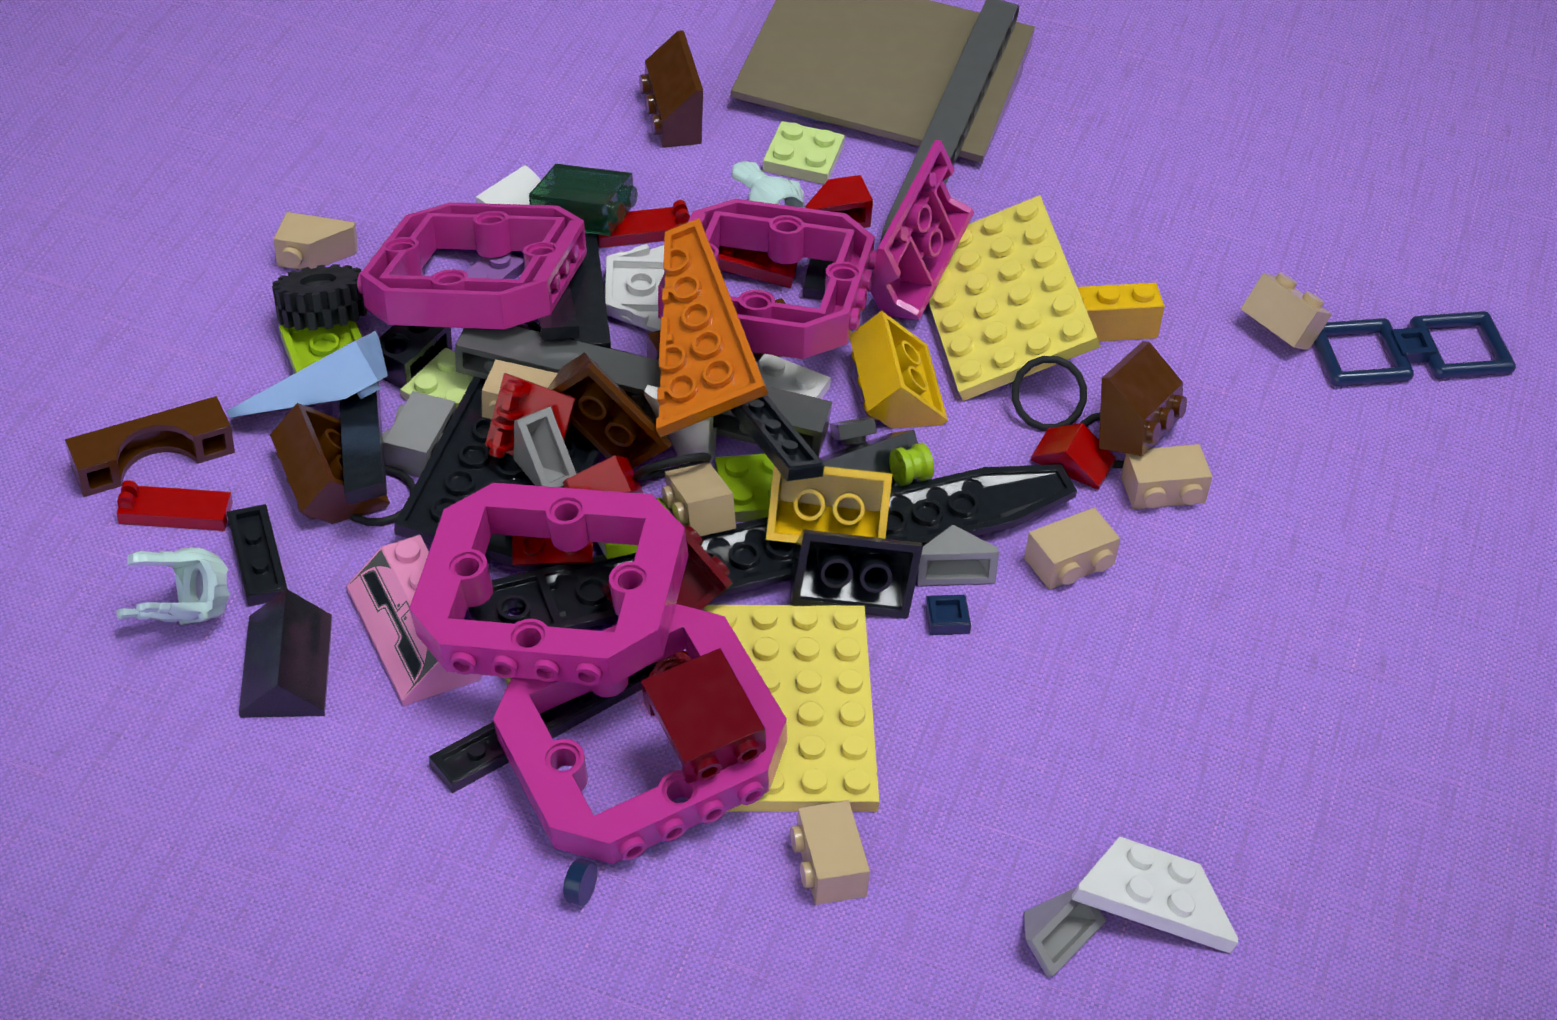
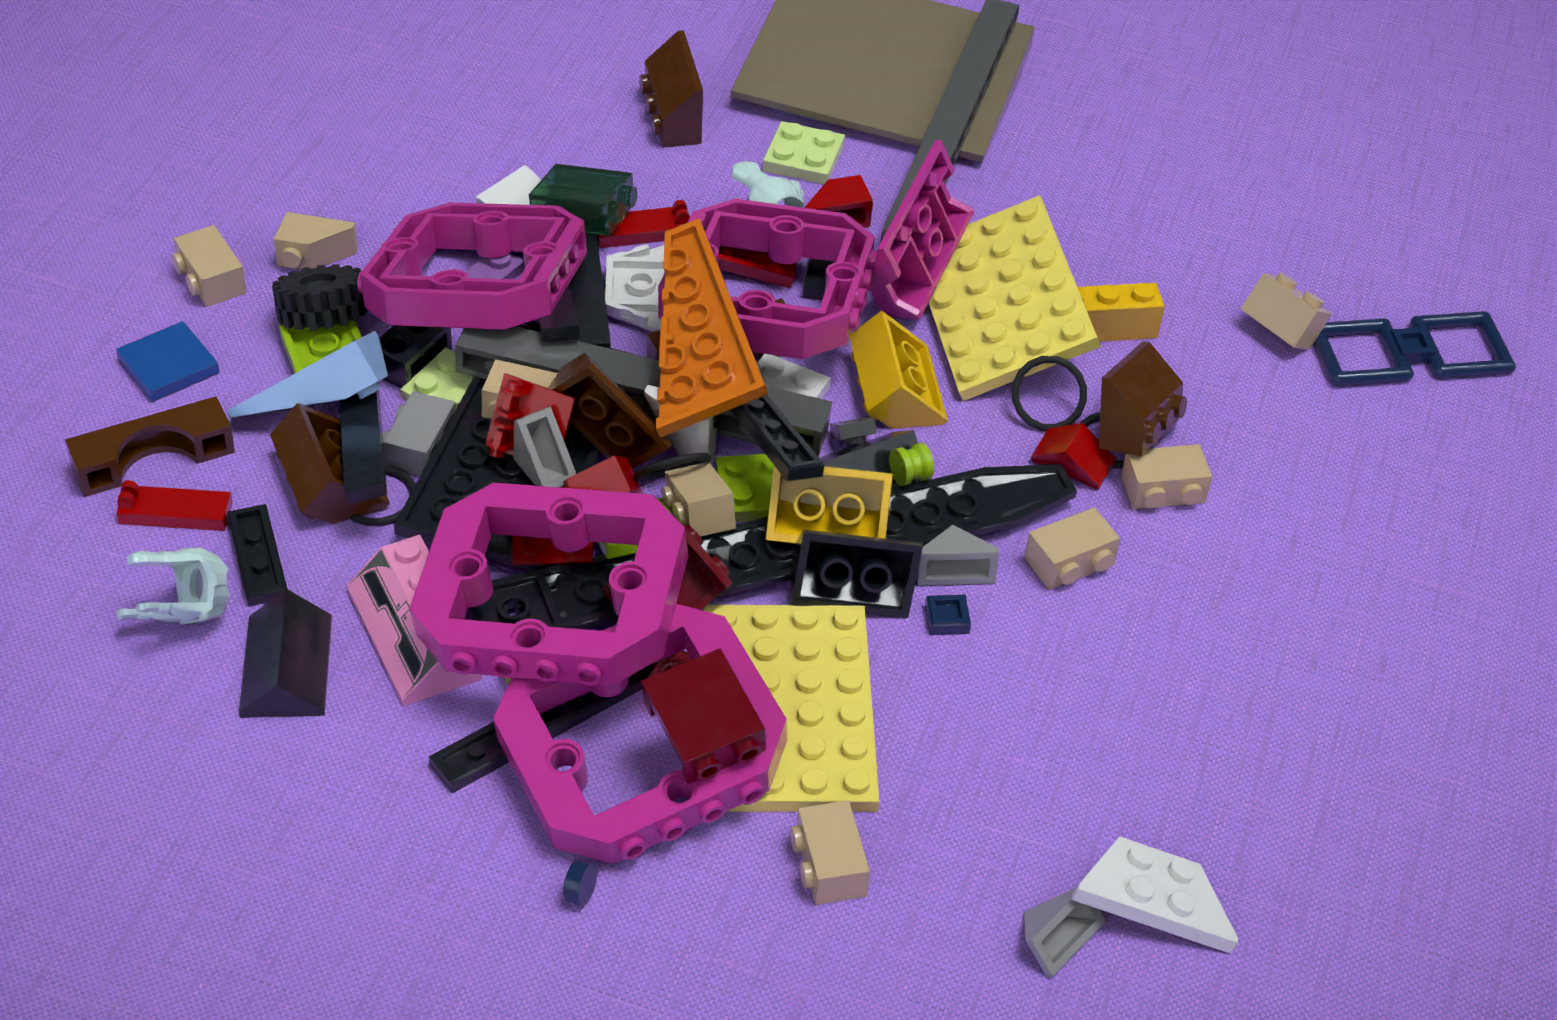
none -> blue tile [116,321,220,401]
none -> tan brick [172,225,247,307]

